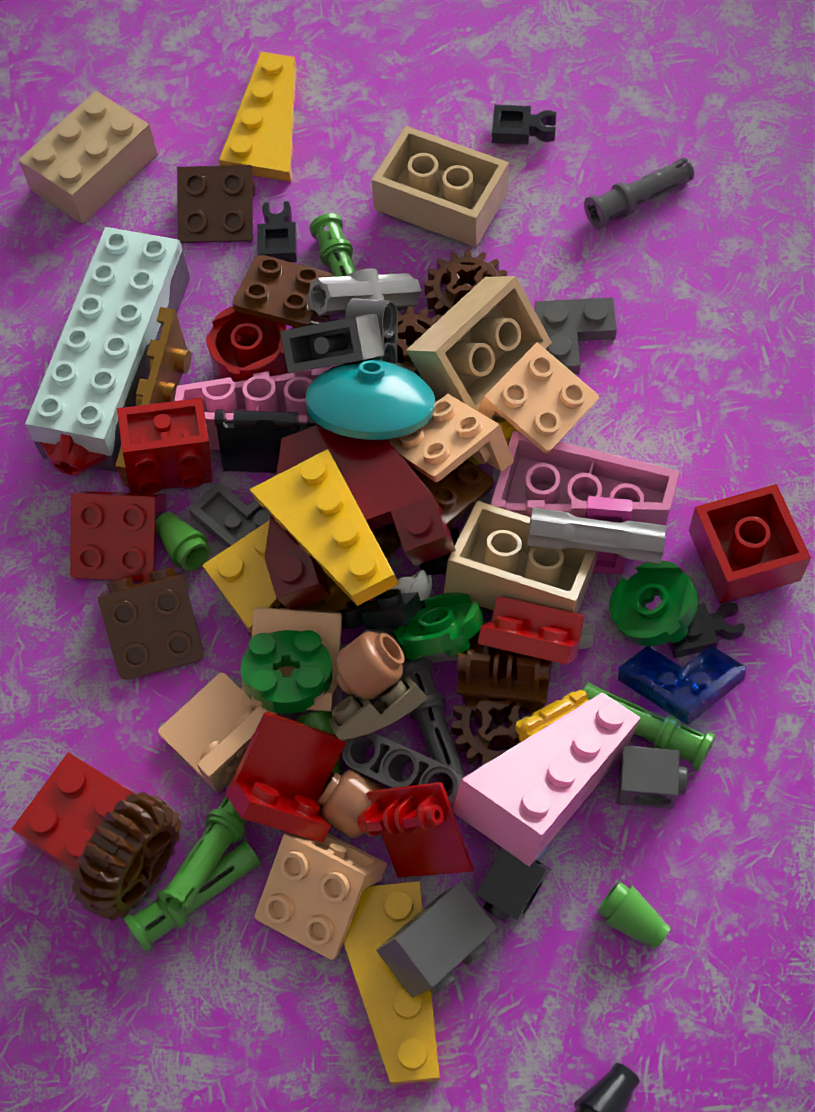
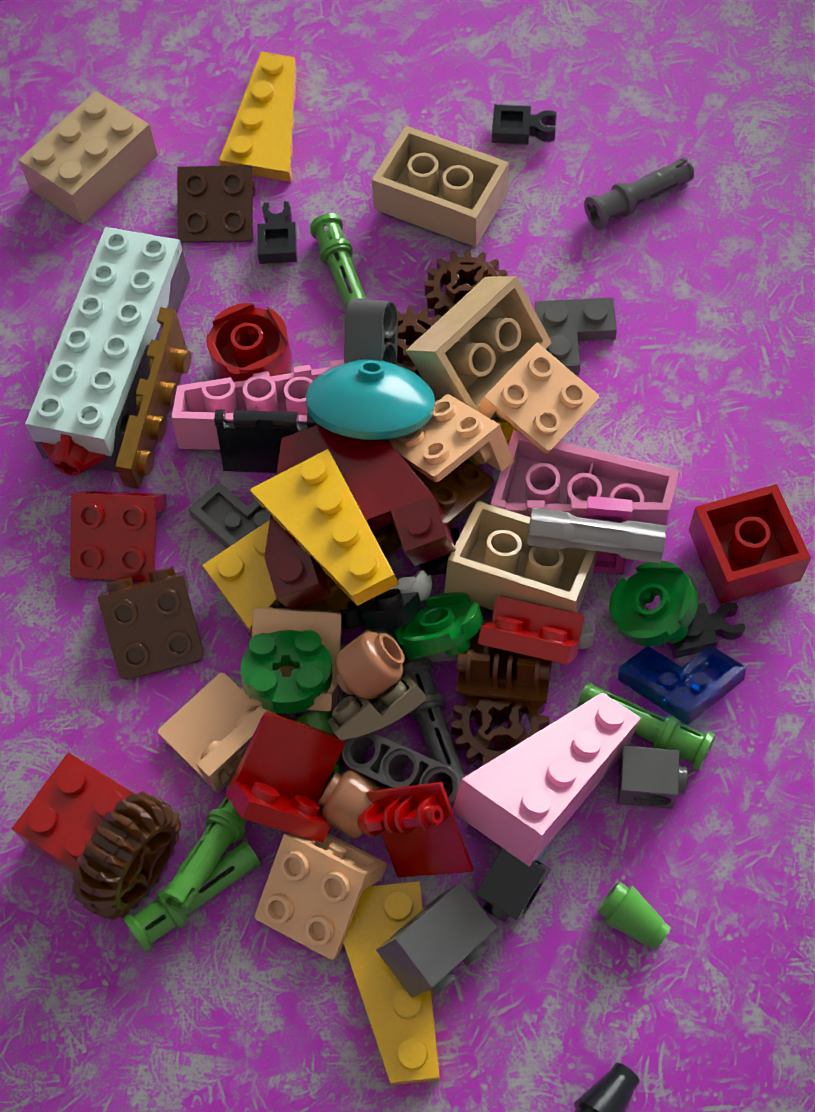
red bracket [117,398,212,494] -> none
bright green cone [156,512,210,571] -> none
reddish brown bracket [233,255,333,329] -> none
dark grey brick [280,314,384,373] -> none
light grey piece [307,268,421,316] -> none
yellow axle [515,690,589,742] -> none

